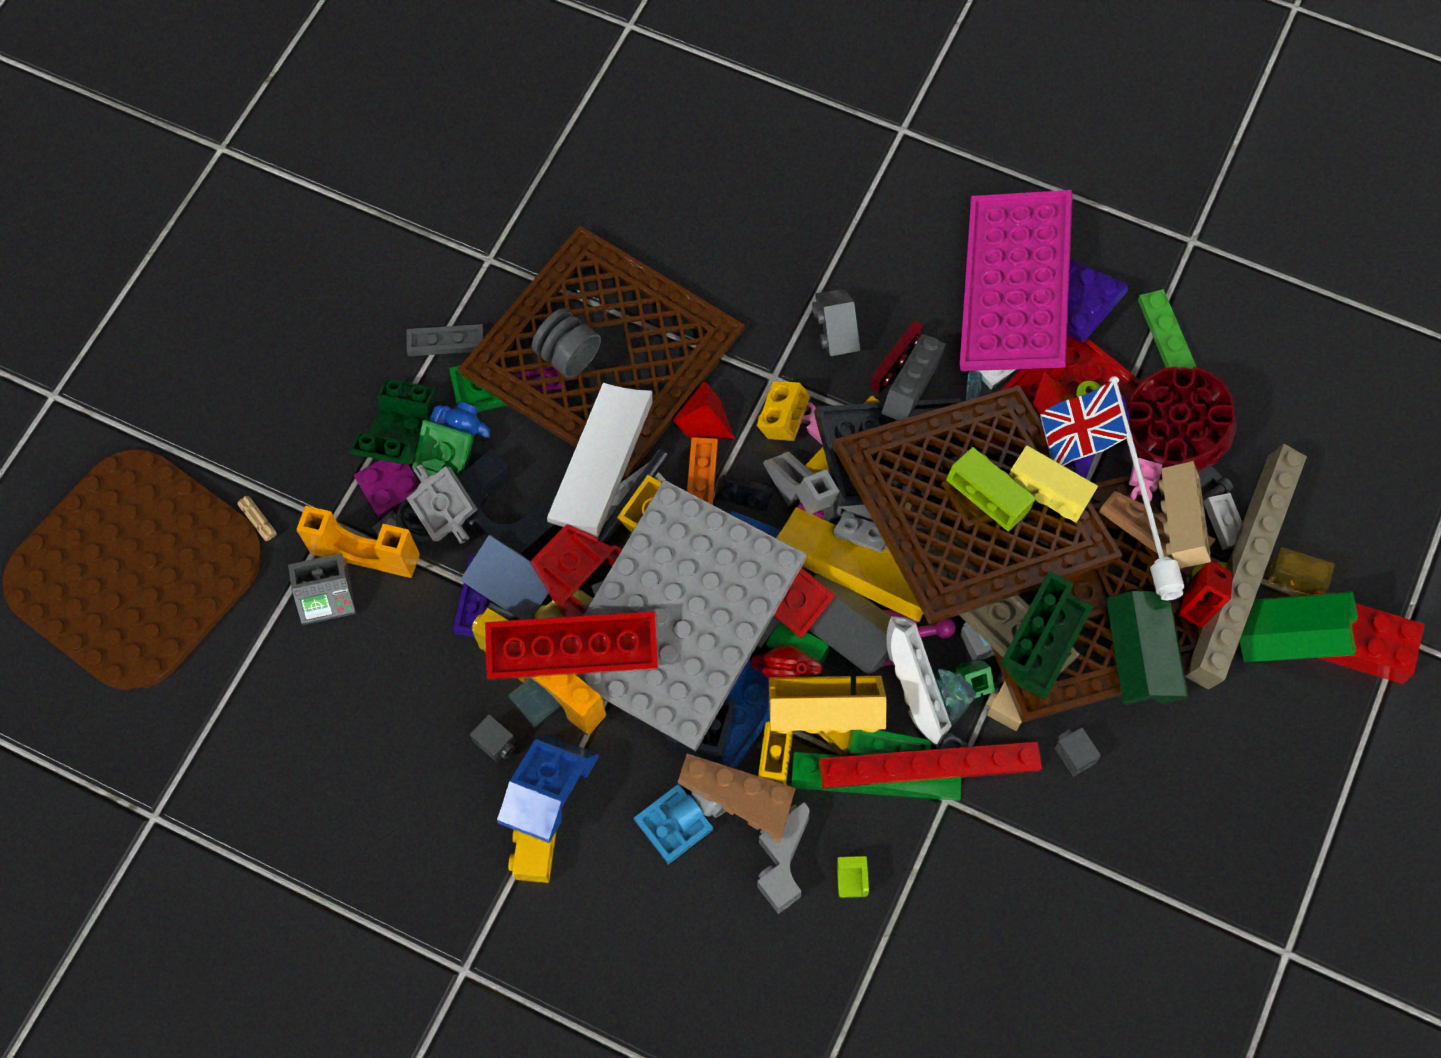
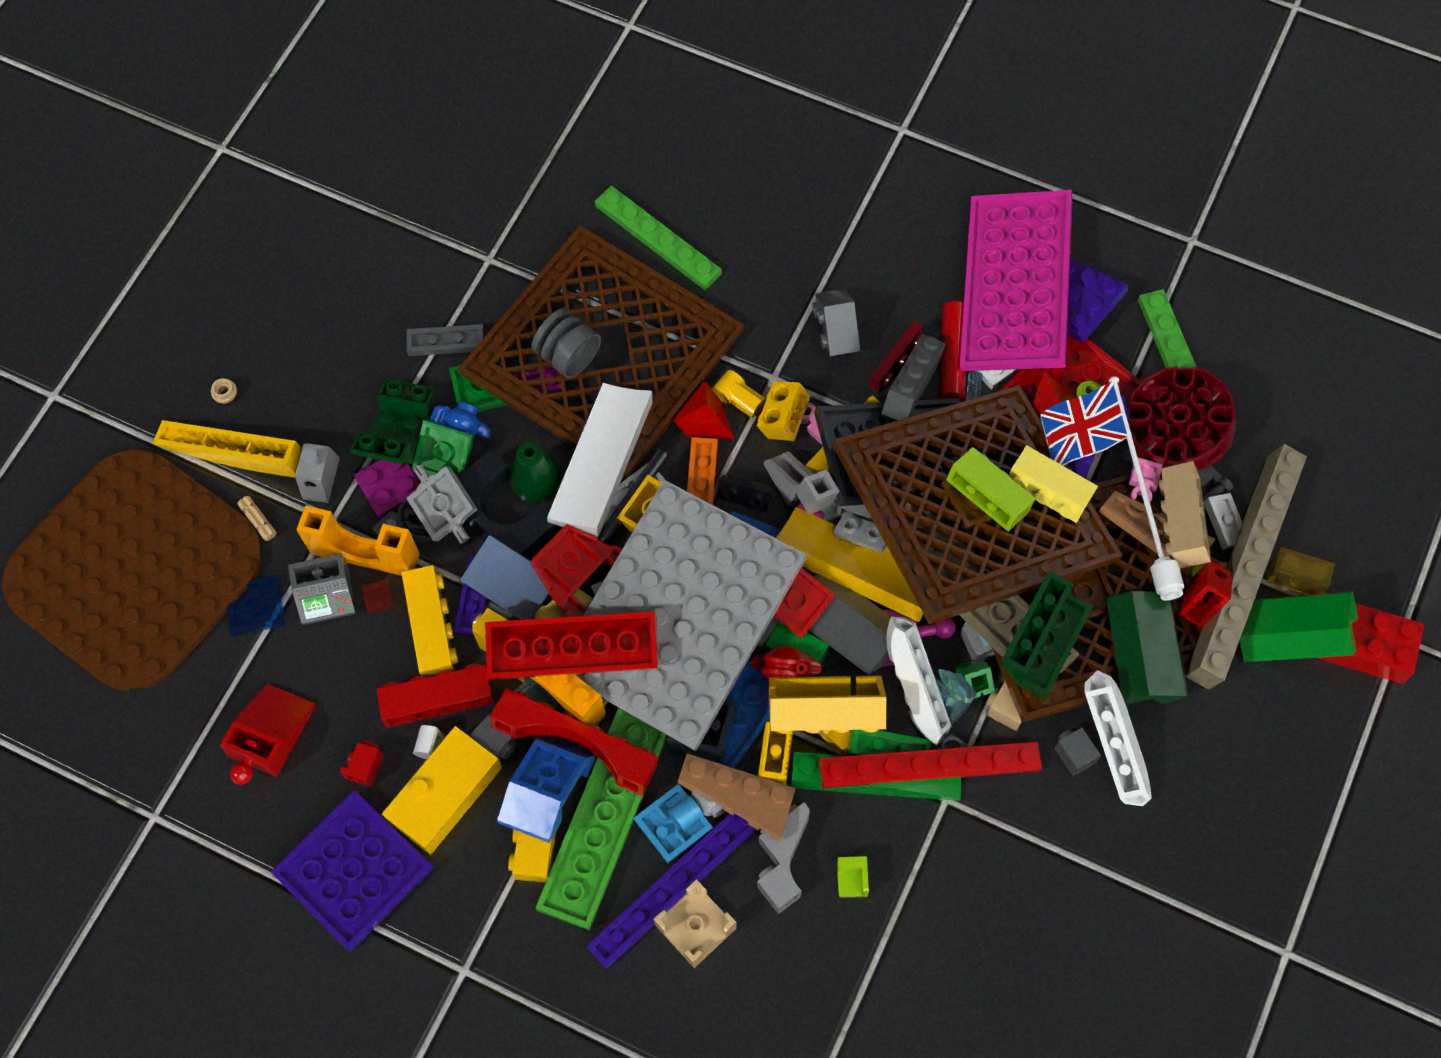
none -> yellow slope [153,420,302,478]
none -> tan plate [211,378,237,404]
none -> red slope [220,684,316,785]
none -> clear blue tile [227,575,285,636]
none -> dark purple plate [271,790,433,953]
none -> light grey torso [295,443,340,503]
none -> red brick [340,740,384,787]
none -> clear red plate [361,579,395,614]
none -> red brick [377,664,495,728]
none -> yellow brick [382,726,503,856]
none -> yellow brick [401,565,459,677]
none -> white brick [413,725,445,759]
none -> red arch [490,688,658,797]
none -> dark green cone [510,442,562,504]
none -> bright green plate [535,708,668,931]
none -> dark purple plate [586,813,757,970]
none -> bright green plate [595,185,722,290]
none -> tan panel [654,879,737,968]
none -> yellow piece [712,370,766,418]
none -> red brick [939,301,966,402]
none -> white brick [1085,670,1151,806]

